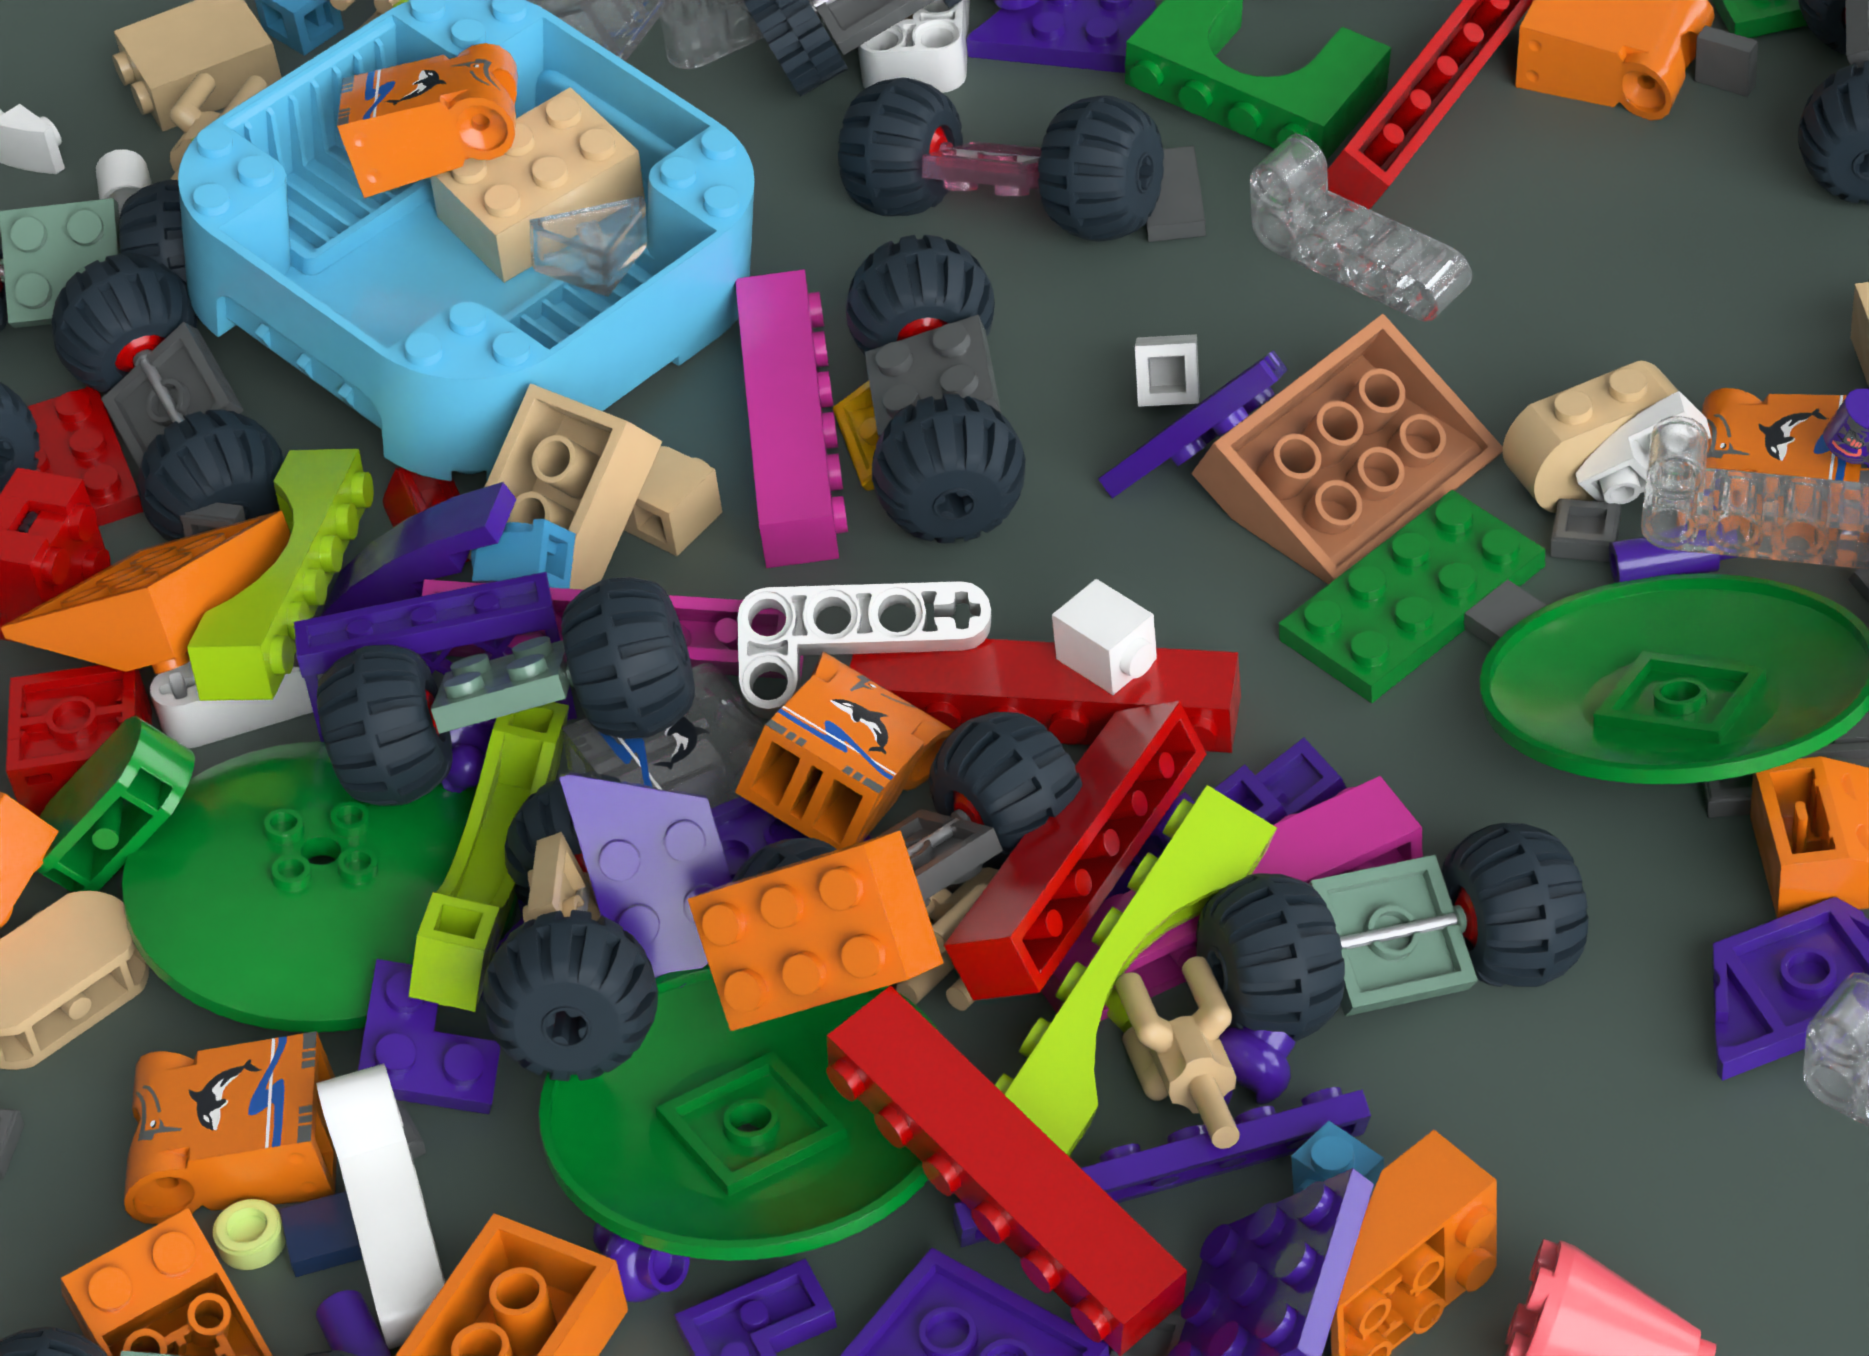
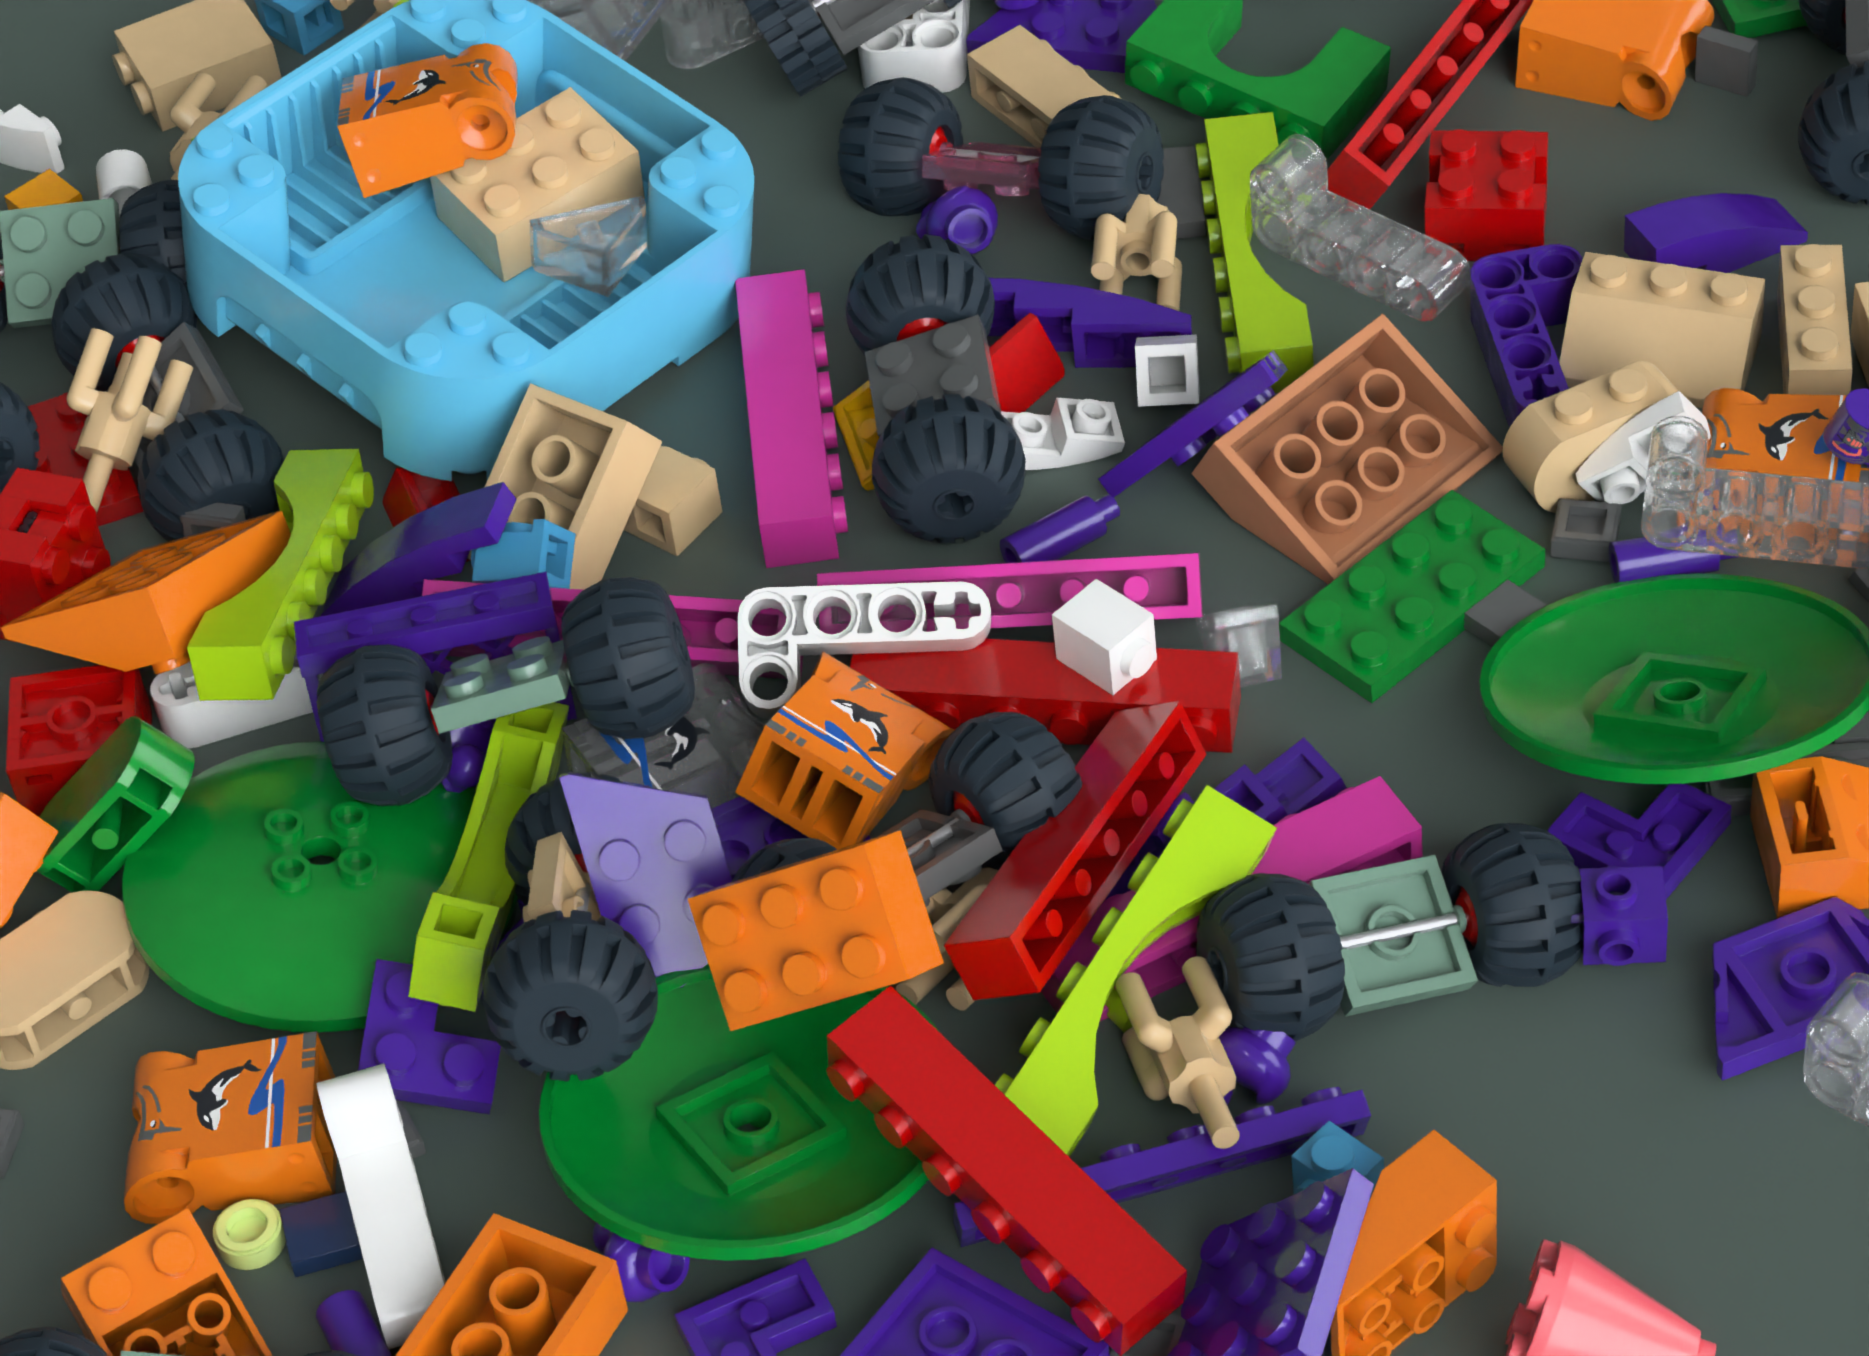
none -> light orange tile [4,169,83,210]
none -> tan plant [67,328,193,514]
none -> dark pink brick [817,552,1203,635]
none -> dark purple animal [916,185,998,255]
none -> tan brick [967,25,1121,151]
none -> dark purple slope [988,278,1193,368]
none -> red slope [989,313,1065,413]
none -> dark purple cylinder [1000,494,1120,563]
none -> white slope [1001,398,1125,470]
none -> tan plant [1091,194,1182,311]
none -> lime arch [1195,112,1314,393]
none -> clear slope [1195,604,1282,688]
none -> red piece [1425,129,1548,261]
none -> dark purple beam [1470,244,1582,428]
none -> dark purple plate [1547,784,1732,899]
none -> tan slope [1559,252,1765,408]
none -> dark purple brick [1571,866,1668,966]
none -> dark purple slope [1624,193,1808,273]
none -> tan brick [1777,244,1853,395]

